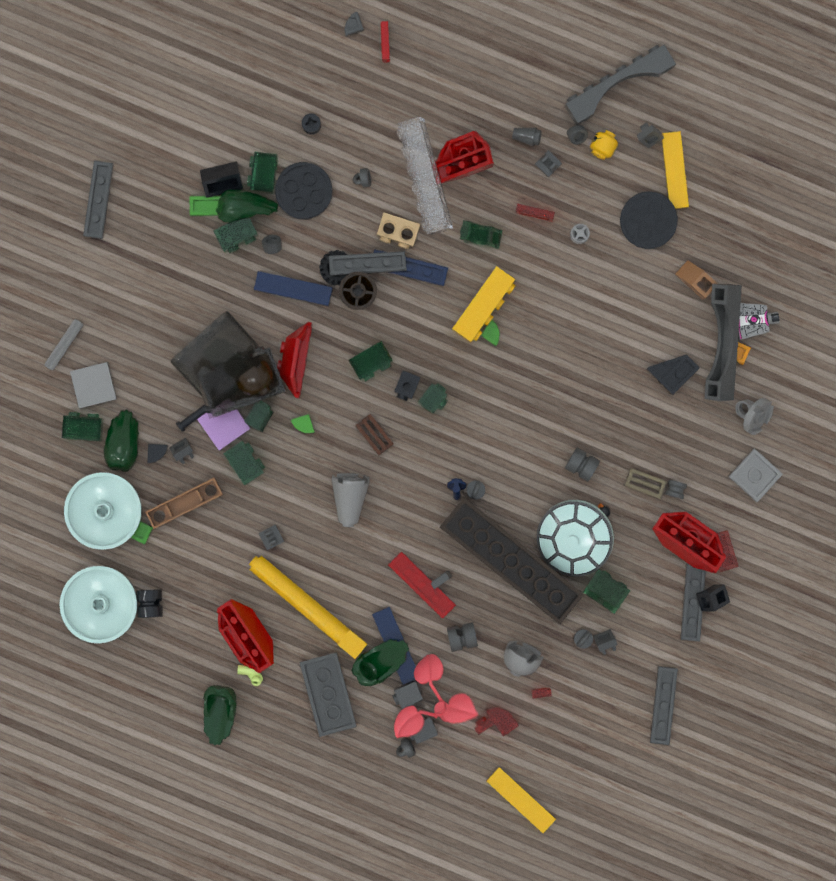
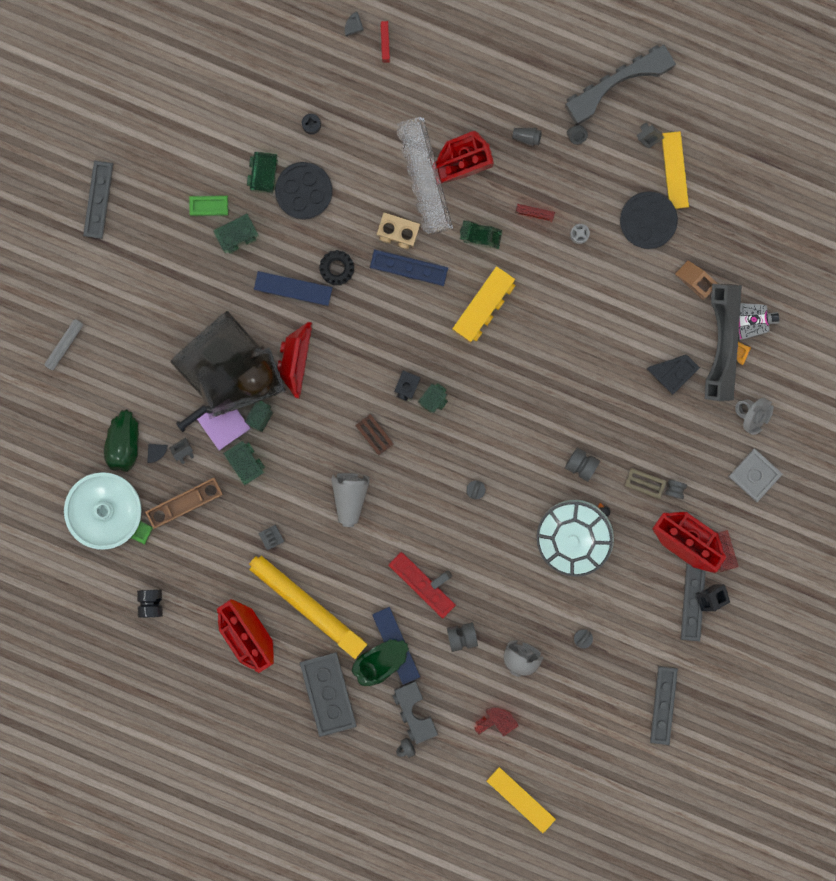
light aqua dish [60,566,138,643] -> none
clear green brick [62,412,104,442] -> none
light grey tile [70,362,117,409] -> none
black brick [200,161,243,198] -> none
dark green hair [203,685,237,745] -> none
dark green hair [216,190,278,222] -> none
yellowish green arm [237,665,263,686] -> none
dark grey tile [262,235,282,254] -> none
bright green tile [291,414,315,433] -> none
dark grey tile [328,251,406,276] -> none
dark brown cylinder [339,272,377,310] -> none
clear green brick [348,341,393,382] -> none
dark grey tile [353,168,371,188] -> none
coral plant [394,654,478,738] -> none
dark brown brick [440,498,584,625] -> none
dark blue plate [447,478,466,500] -> none
bright green tile [481,320,500,346] -> none
clear red tile [531,687,552,699] -> none
dark grey tile [535,150,562,178] -> none
clear green brick [583,569,630,614] -> none
yellow head [590,130,618,160] -> none
dark grey tile [593,629,618,655] -> none

